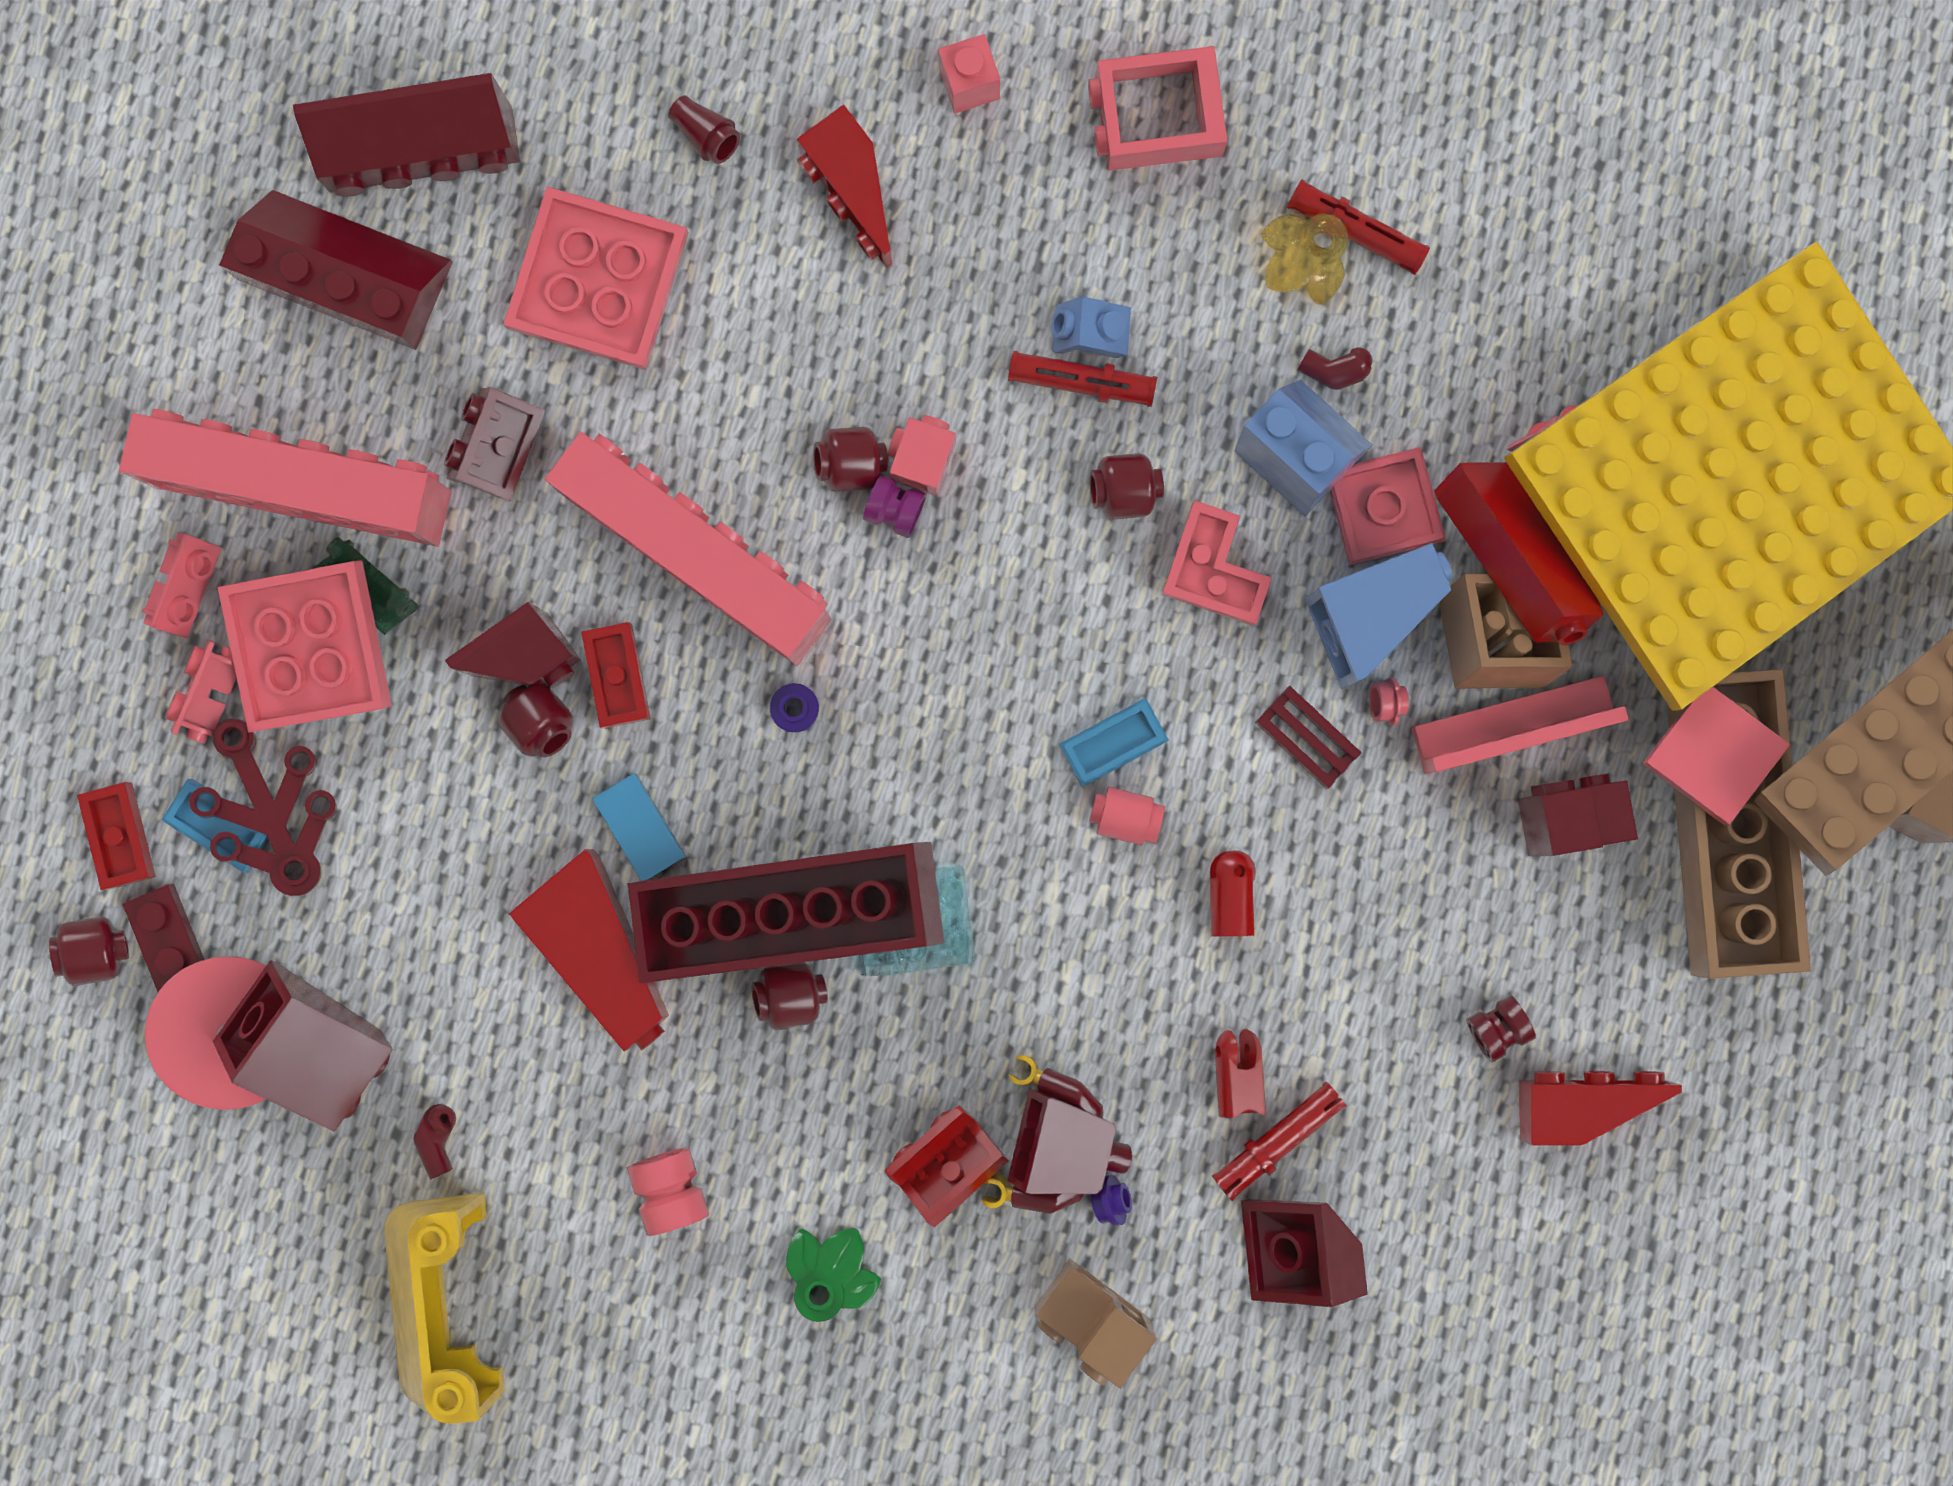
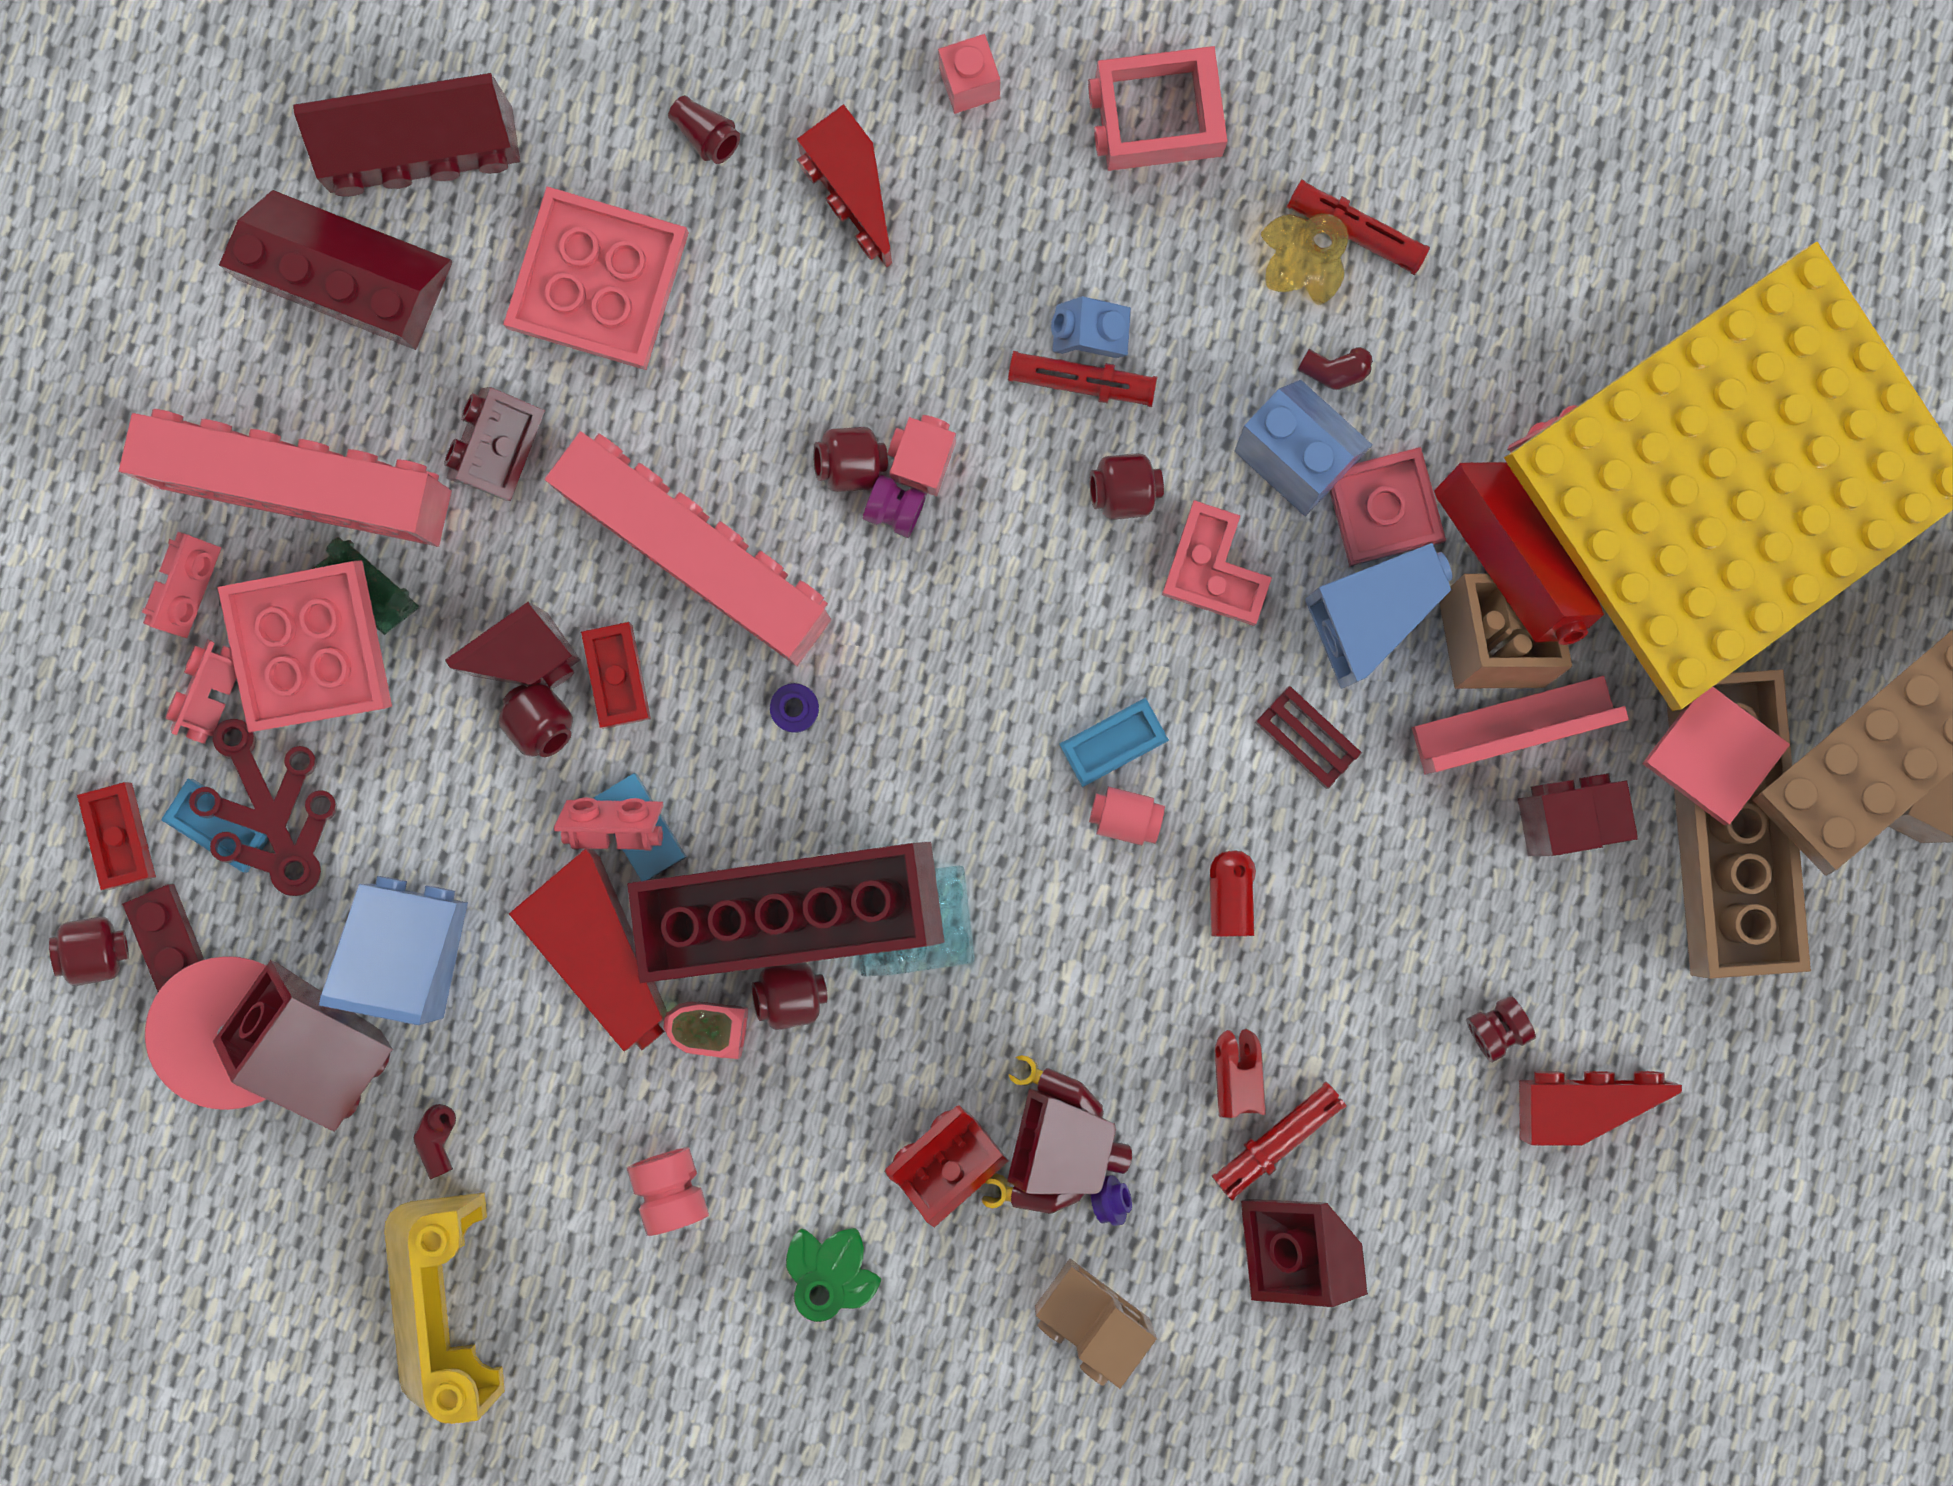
coral plate [1369,677,1409,726] -> none
none -> medium blue slope [319,876,468,1025]
none -> coral hinge [554,797,664,851]
none -> rock [663,1001,748,1059]

